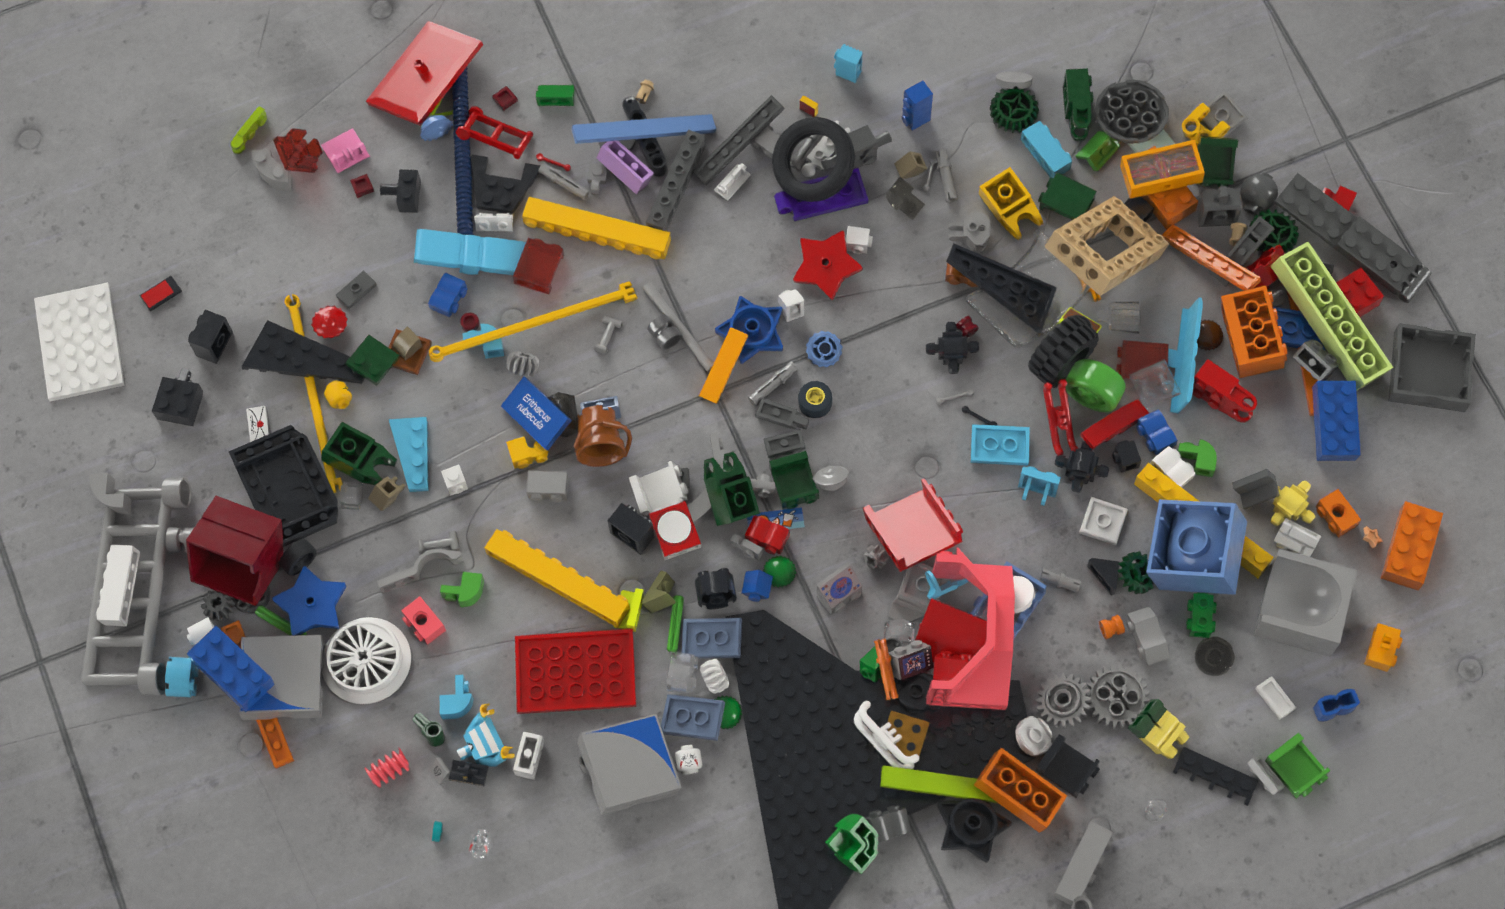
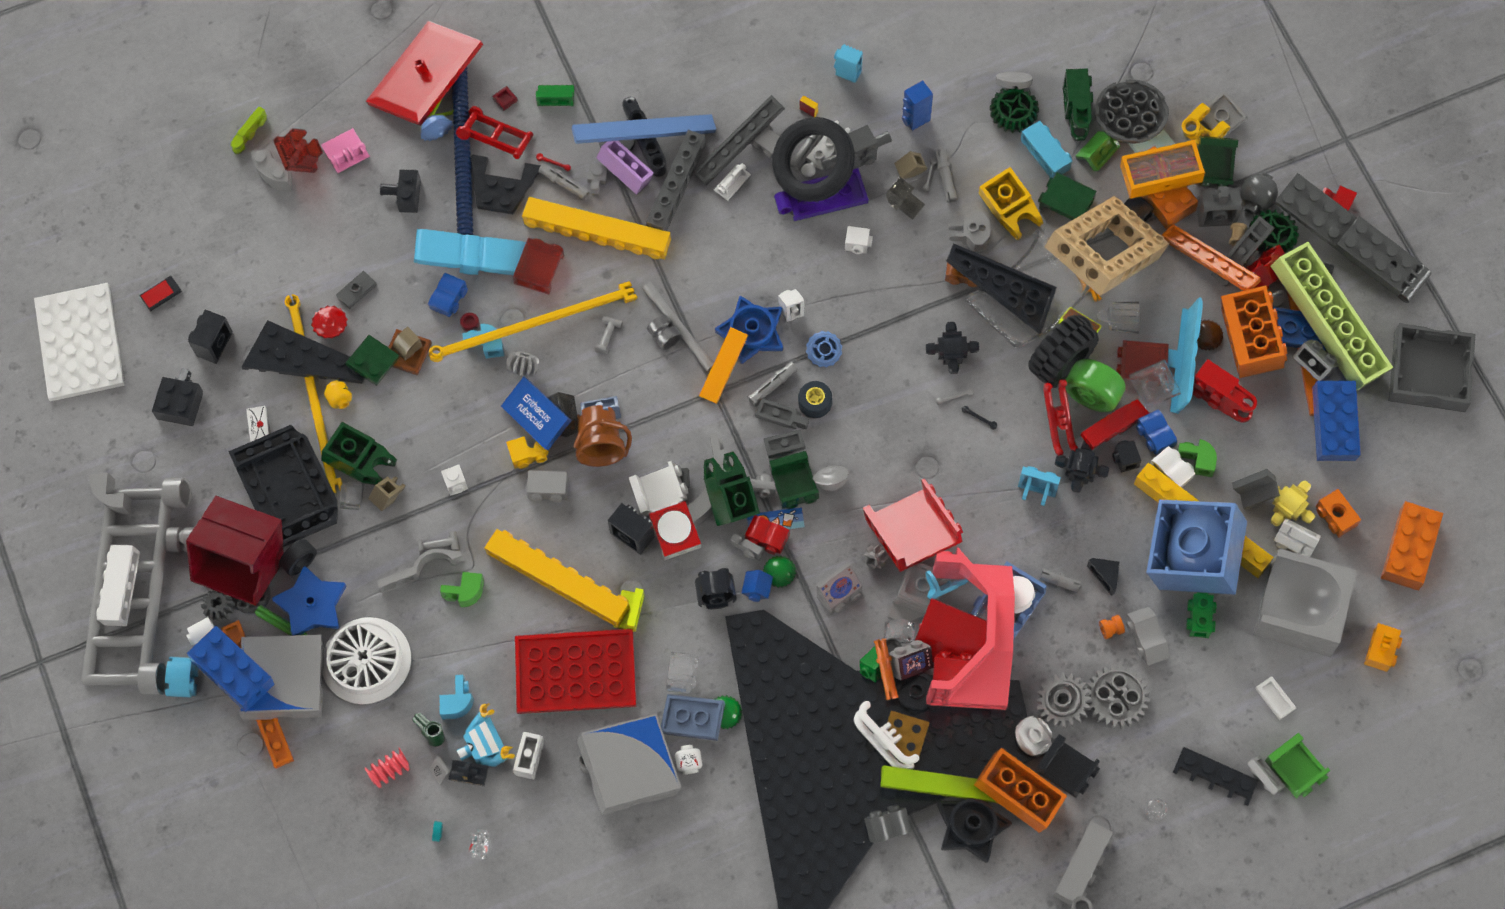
dark red tile [350,174,374,198] -> none
medium azure wing [389,417,429,492] -> none
coral brick [401,596,446,645] -> none
white hinge [474,213,513,231] -> none
tan pin [635,79,654,104] -> none
olive slope [641,571,676,613] -> none
bright green axle [667,595,684,652] -> none
sand blue tile [681,618,742,659] -> none
white gear [700,659,729,694] -> none
red plate [793,230,863,300] -> none
green brick [825,814,879,874] -> none
dark red wheel [956,316,979,339] -> none
medium azure plate [971,424,1030,466] -> none
white tile [1079,497,1128,545] -> none
dark green gear [1118,551,1155,595] -> none
light yellow hips [1128,699,1189,759] -> none
clear smoke tile [1194,637,1235,676] -> none
blue brick [1313,689,1360,722] -> none
red brick [1336,268,1384,317] -> none
light nougat piece [1363,526,1383,549] -> none

